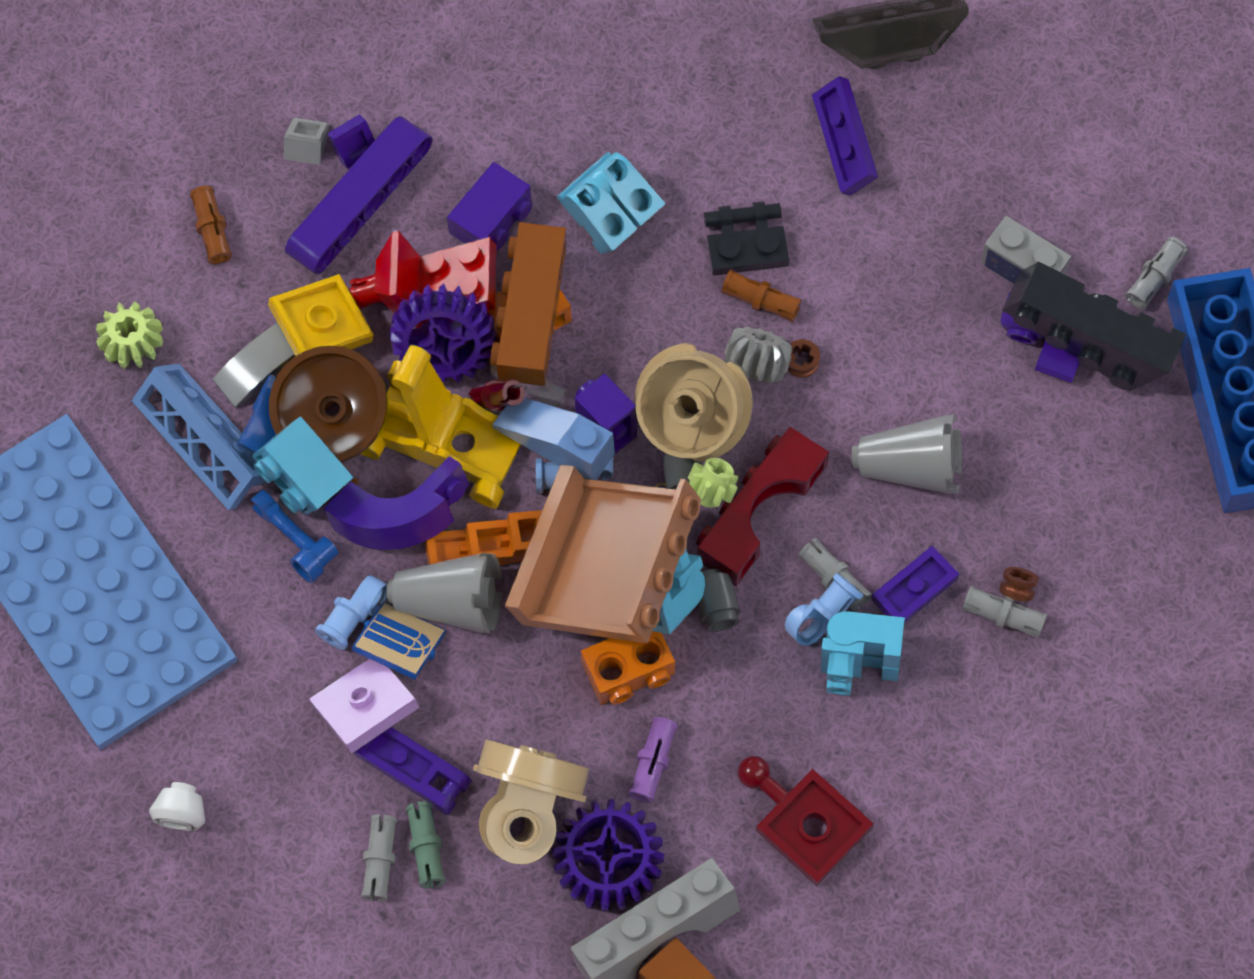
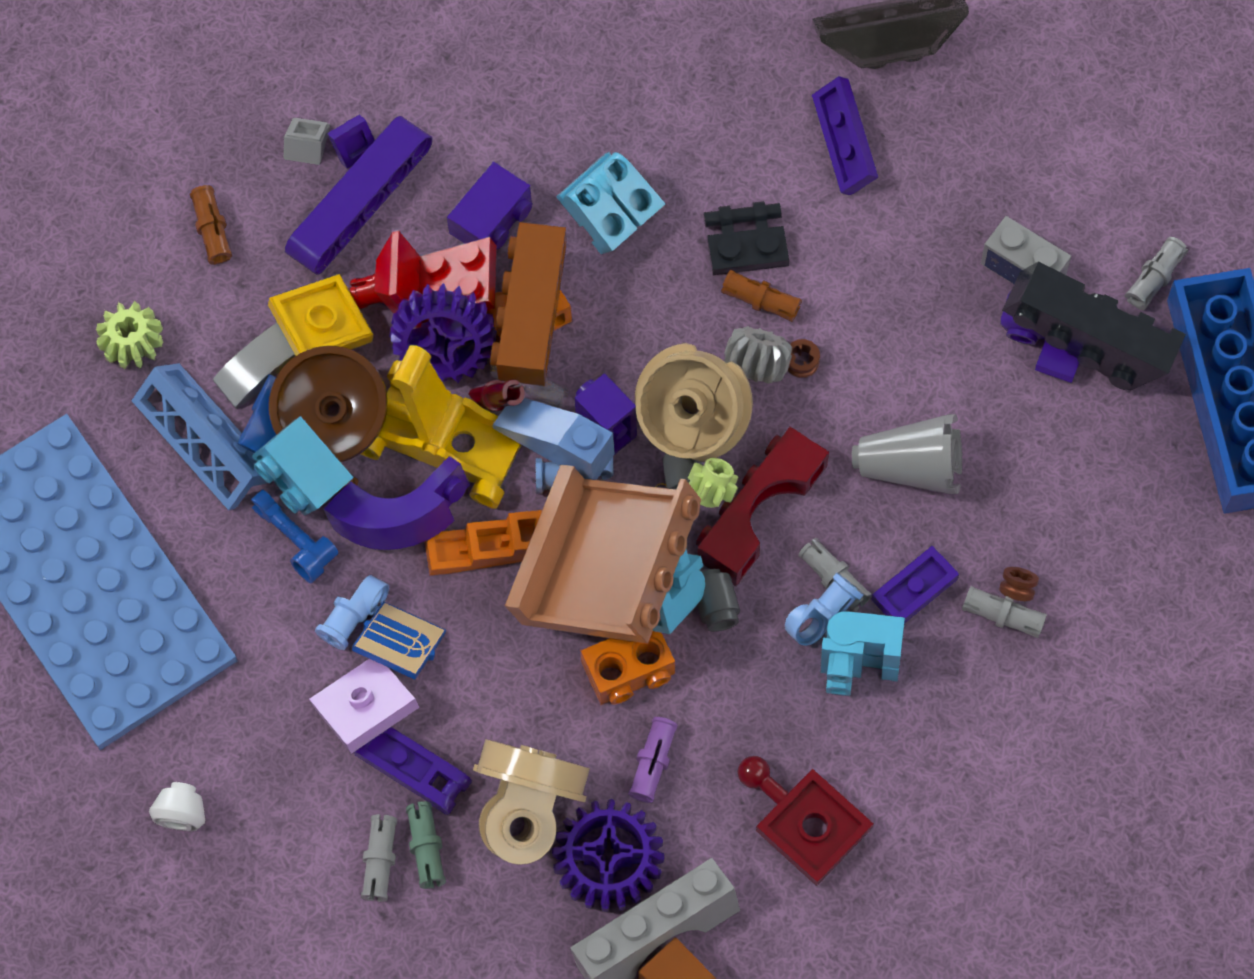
light grey cone [387,553,502,634] -> none

